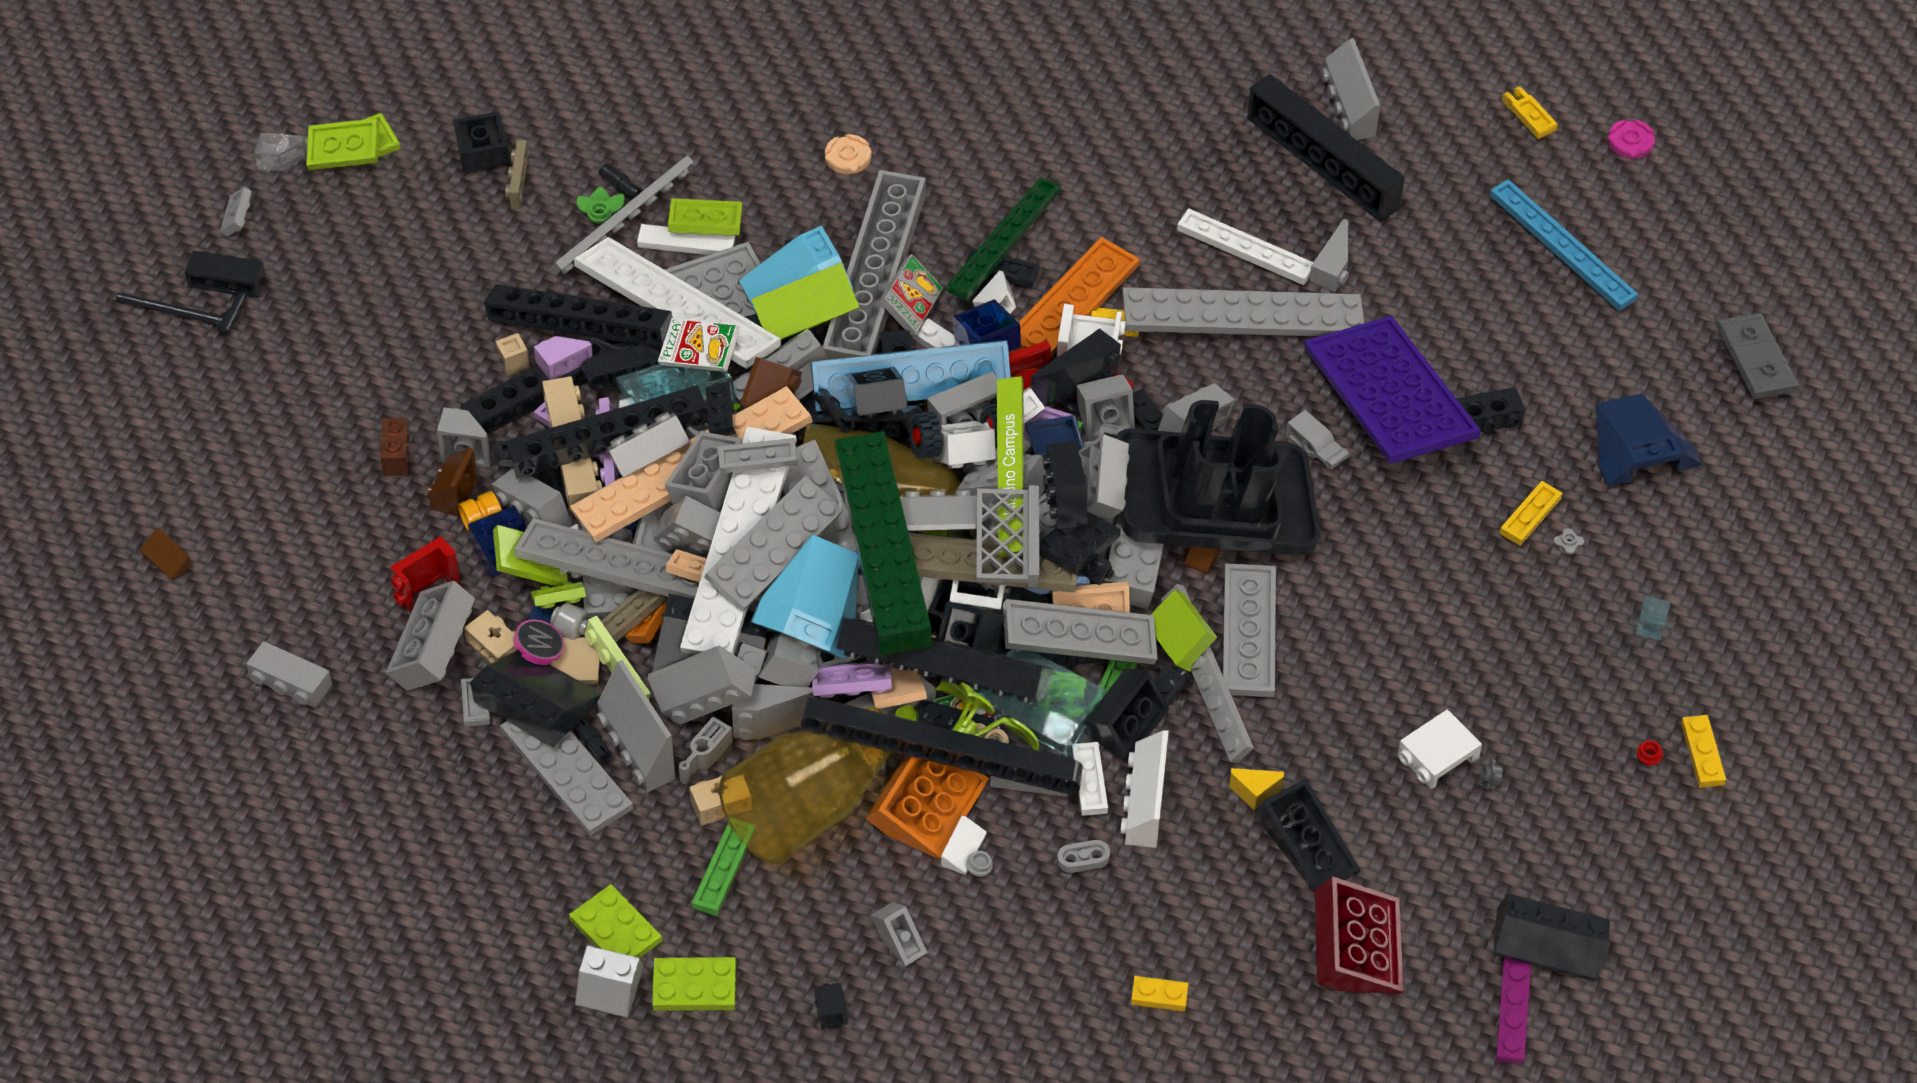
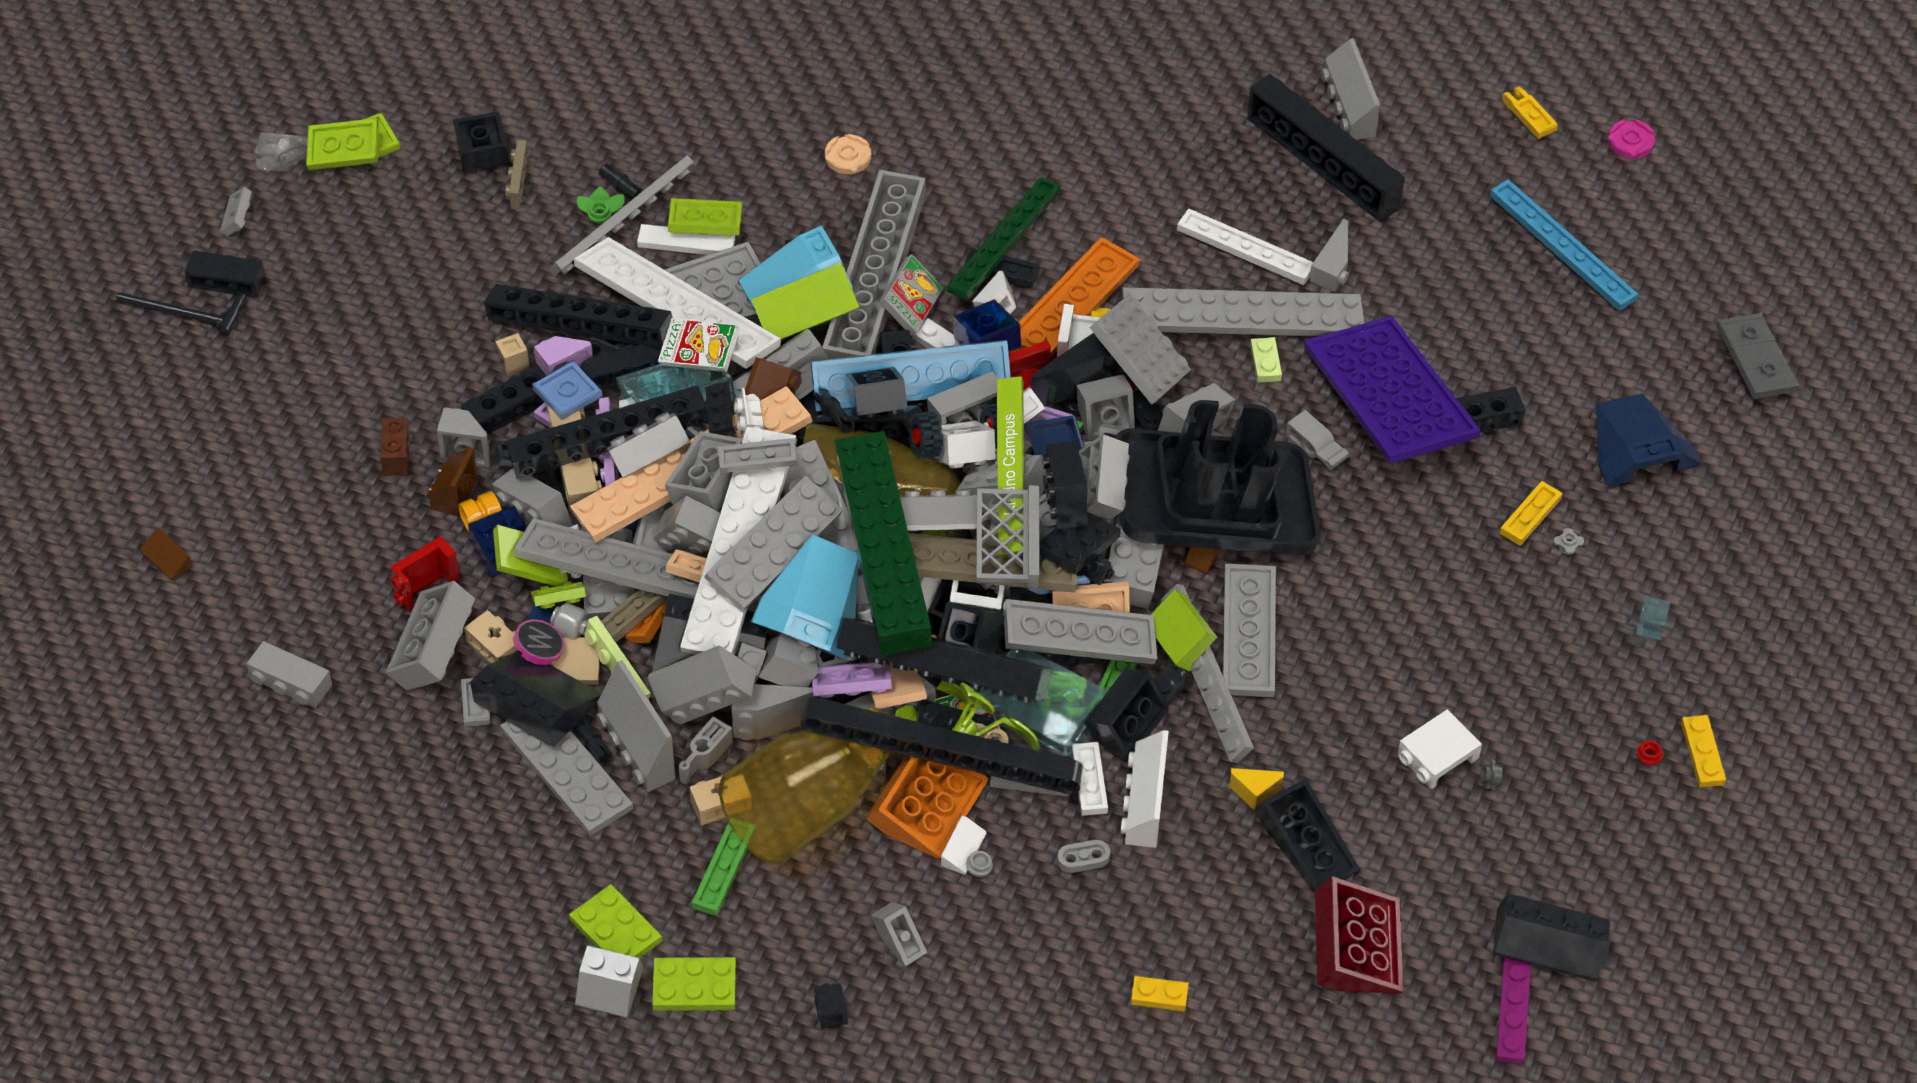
none -> medium blue tile [533,361,602,420]
none -> white hinge [734,388,764,439]
none -> light grey plate [1089,294,1191,404]
none -> yellowish green plate [1250,337,1282,383]

